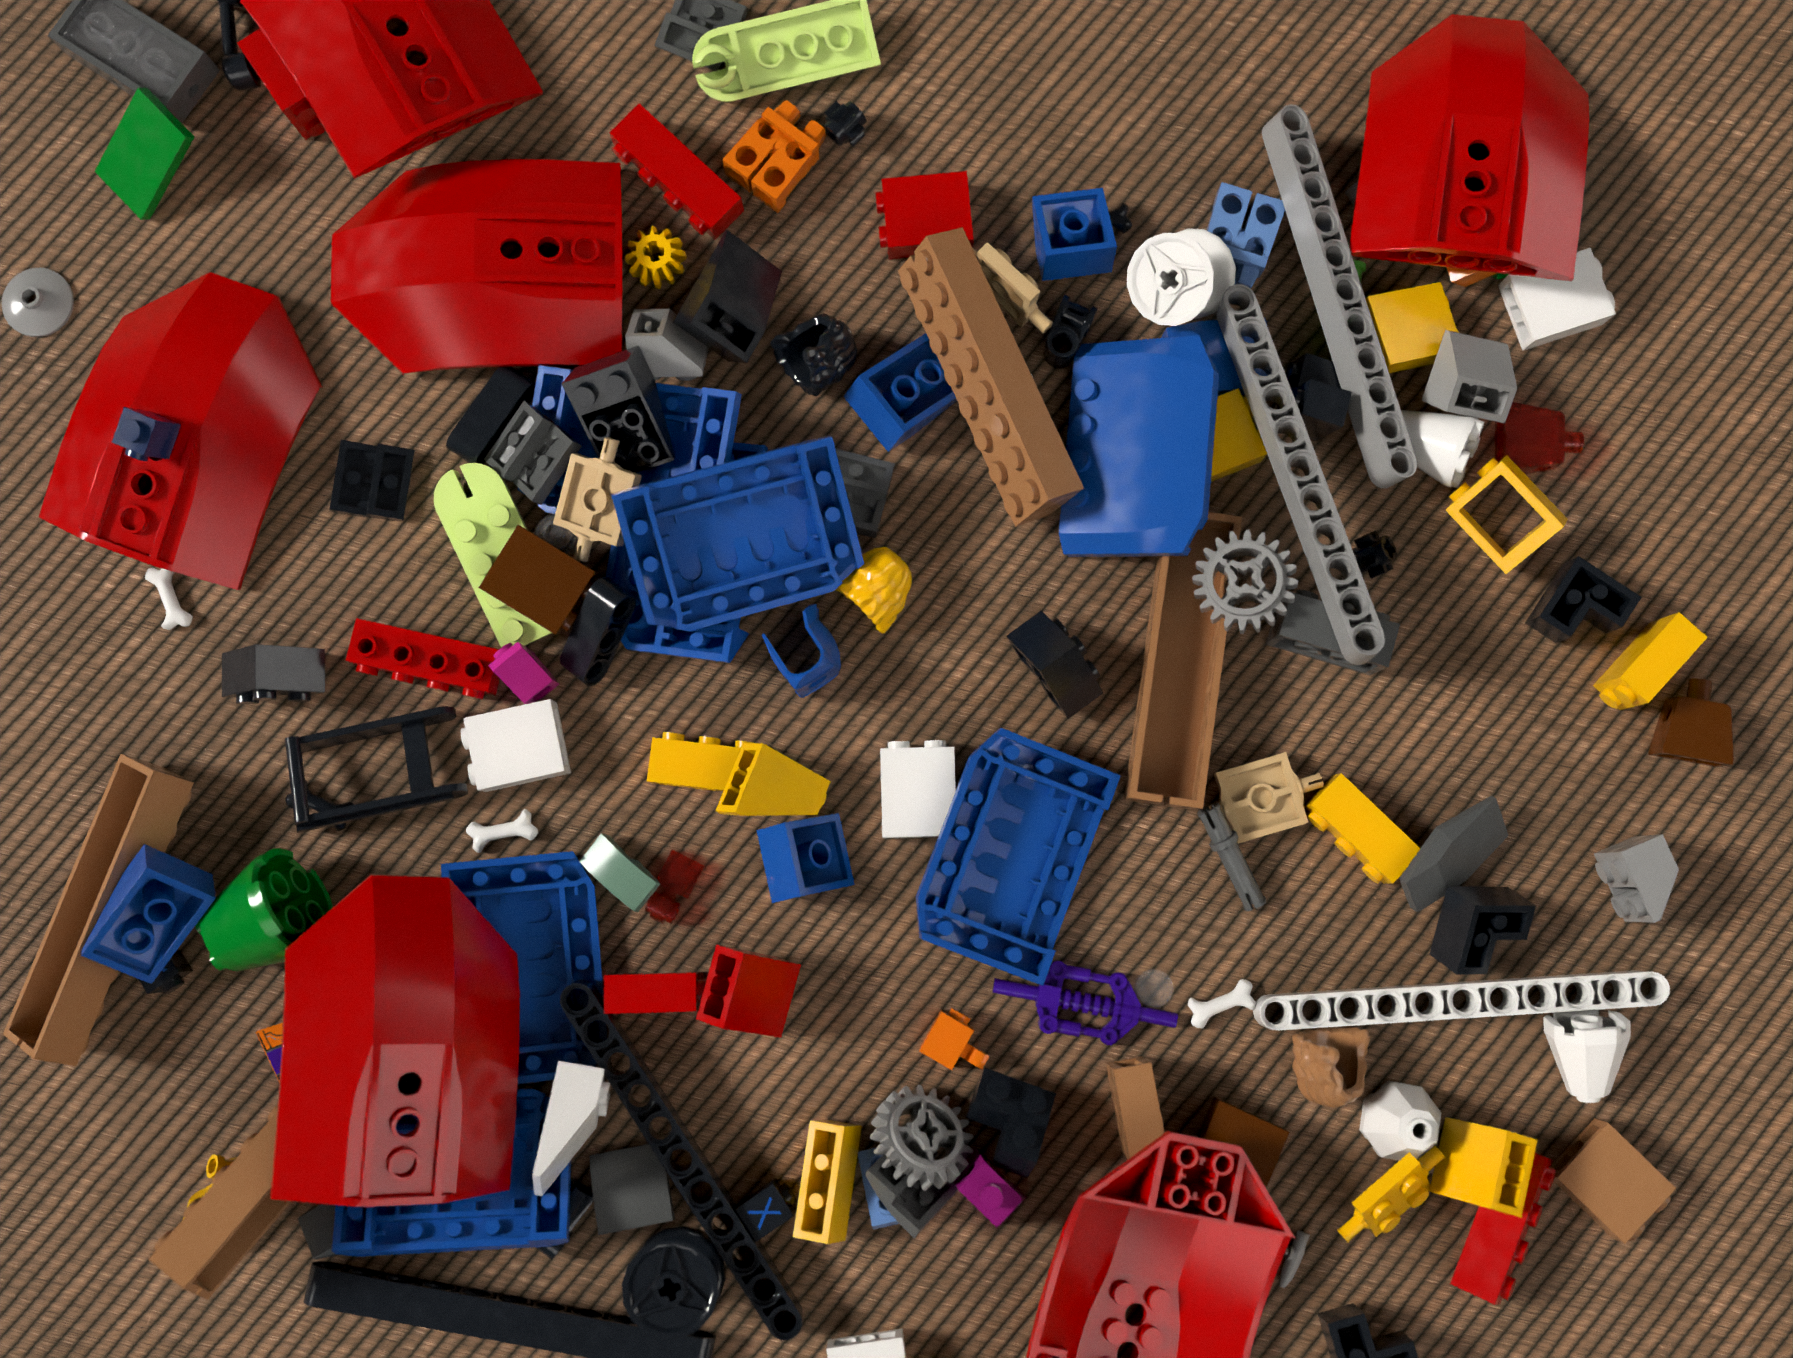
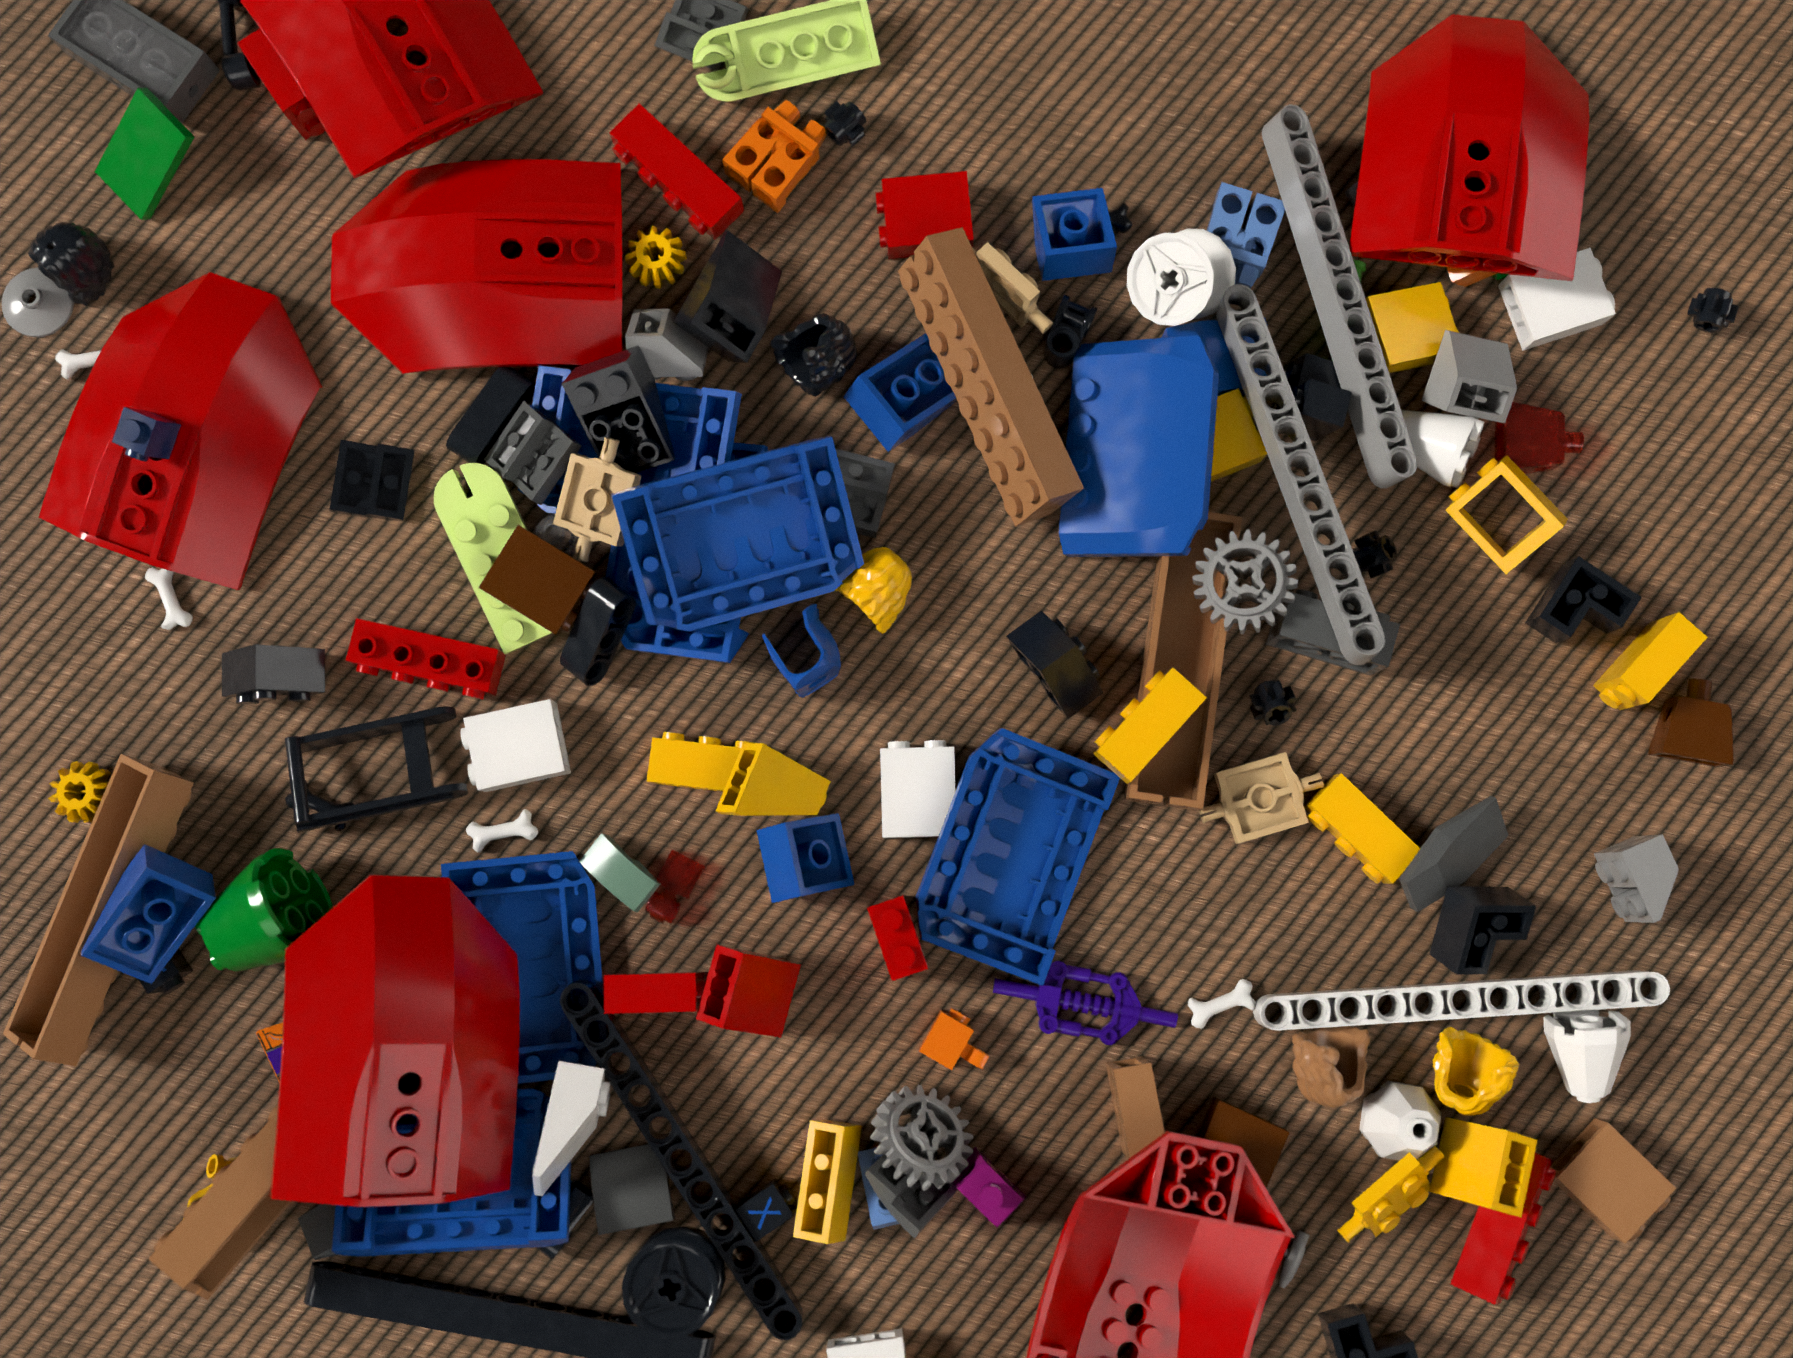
dark pink slope [488,642,559,704] -> none
black brick [966,1068,1056,1178] -> none
clear tile [1135,969,1173,1007] -> none
dark grey pin [1197,803,1266,911] -> none
none -> black hair [28,222,115,306]
none -> yellow gear [48,761,111,823]
none -> white piece [55,349,101,380]
none -> red brick [867,895,928,981]
none -> yellow brick [1094,667,1207,784]
none -> black gear [1249,680,1297,726]
none -> yellow hair [1433,1027,1520,1116]
none -> black gear [1687,288,1739,333]

